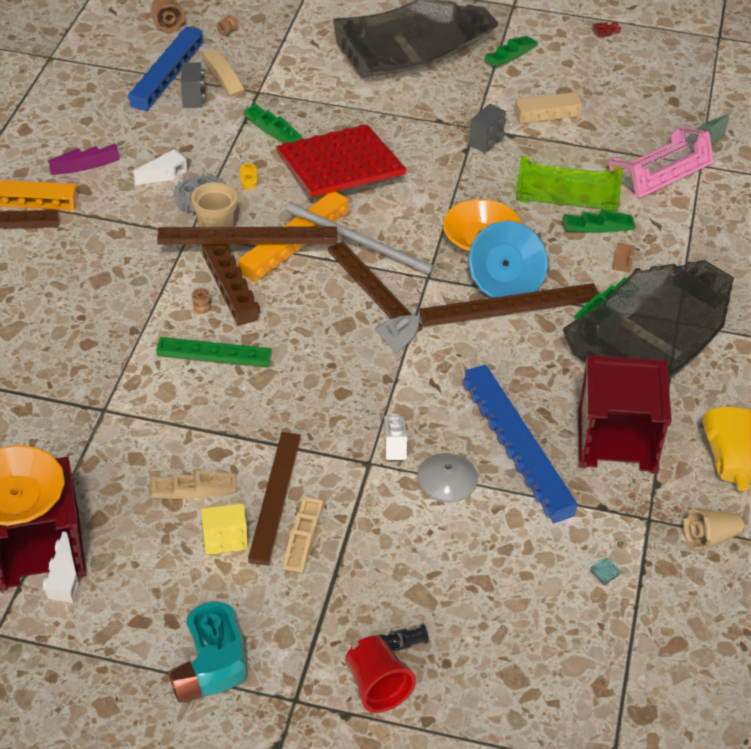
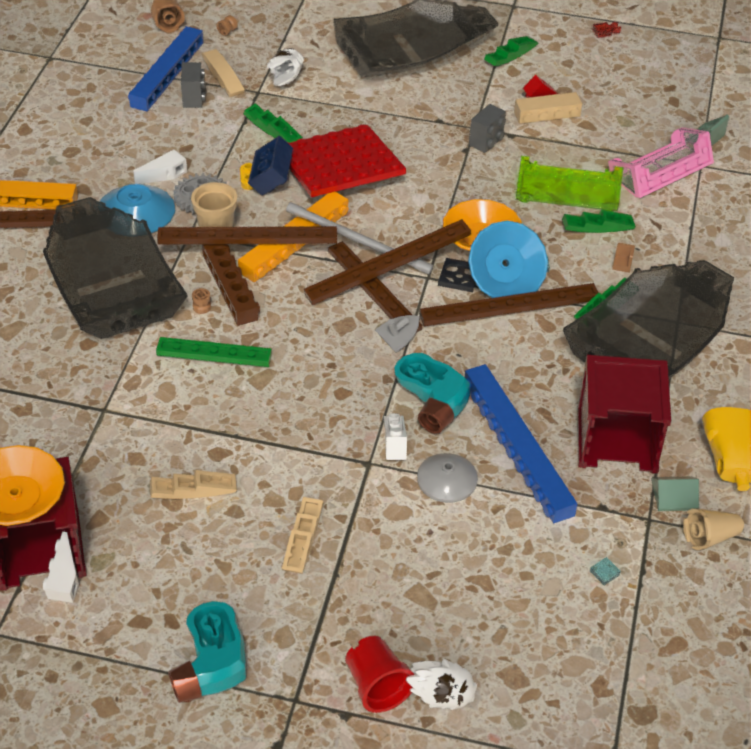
magenta slope [48,144,119,175] -> none
light yellow brick [201,504,248,555] -> none
reddish brown tile [248,432,301,566] -> none
black piece [360,624,429,651] -> none
none -> clear smoke windscreen [43,197,188,339]
none -> dark azure dish [96,184,175,237]
none -> dark blue brick [248,135,293,196]
none -> white head [267,48,304,86]
none -> reddish brown plate [304,219,471,305]
none -> teal piece [394,353,470,434]
none -> white head [406,659,477,710]
none -> black piece [438,258,476,292]
none -> red slope [523,74,558,98]
none -> sand green slope [651,476,699,511]

